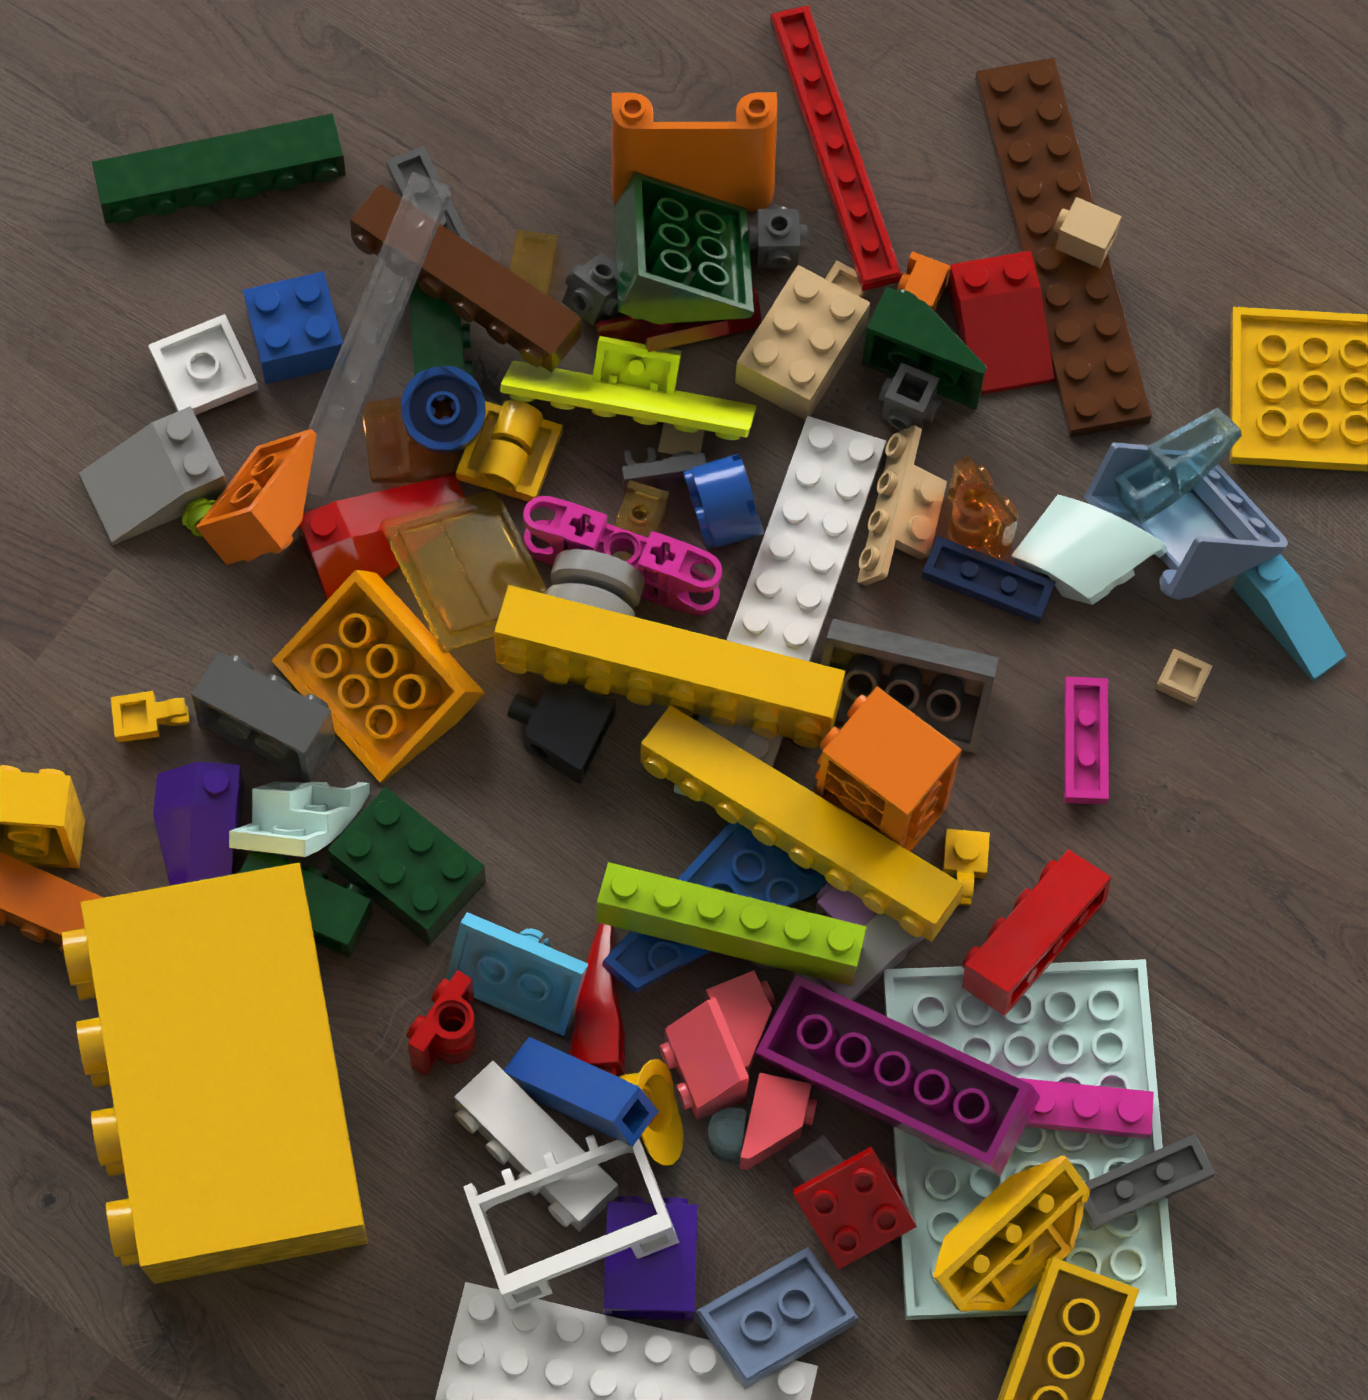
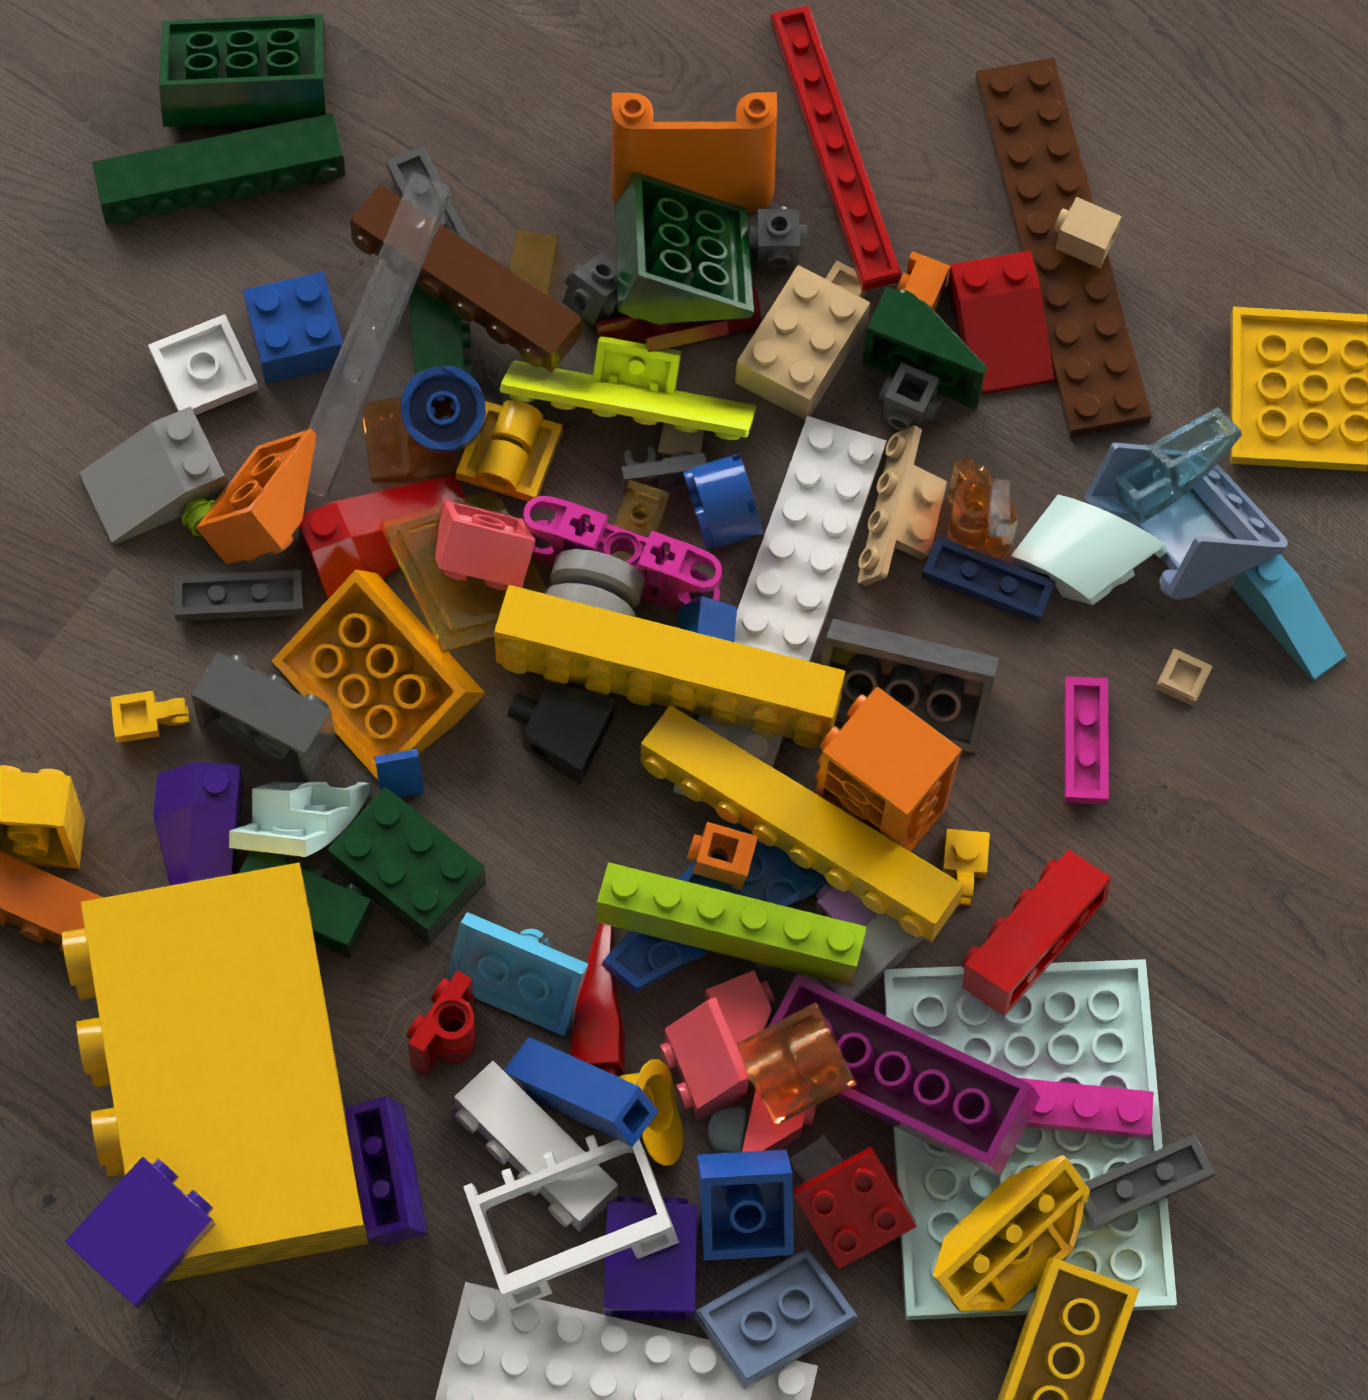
none -> dark purple brick [64,1157,215,1309]
none -> dark green slope [159,14,326,129]
none -> dark grey plate [173,569,304,621]
none -> dark purple brick [344,1096,428,1245]
none -> blue tile [374,749,425,798]
none -> coral slope [435,500,536,591]
none -> blue brick [677,596,737,642]
none -> orange brick [687,822,758,890]
none -> blue brick [697,1149,794,1260]
none -> clear orange plate [736,1002,857,1125]
none -> clear tile [989,479,1010,537]

